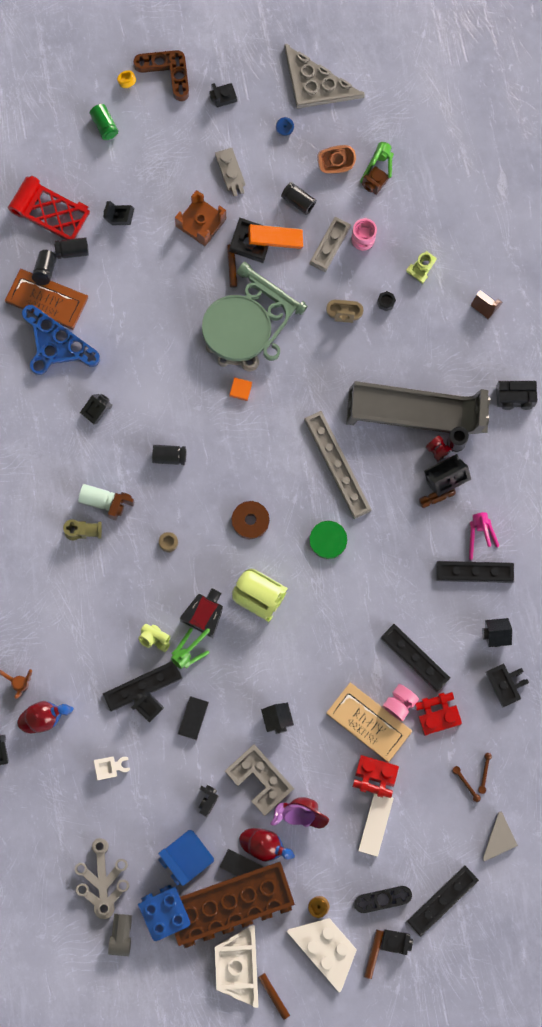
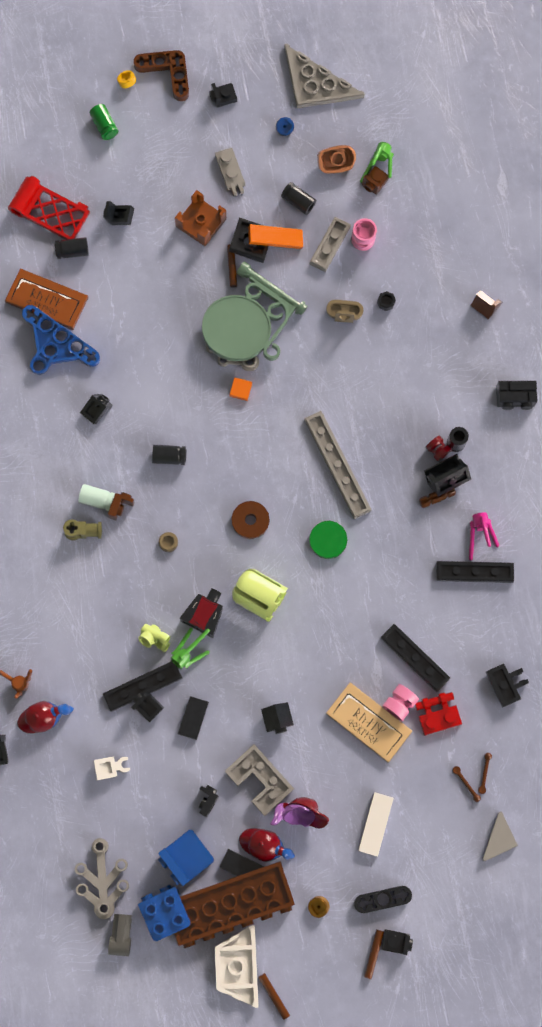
black piece [32,250,57,285] -> none
white wing [287,918,357,992] -> none
dark grey panel [346,381,490,434] -> none
red plate [352,755,399,798] -> none
yellowish green plate [406,251,437,284] -> none
black tile [407,865,479,937] -> none
black brick [482,618,512,647] -> none

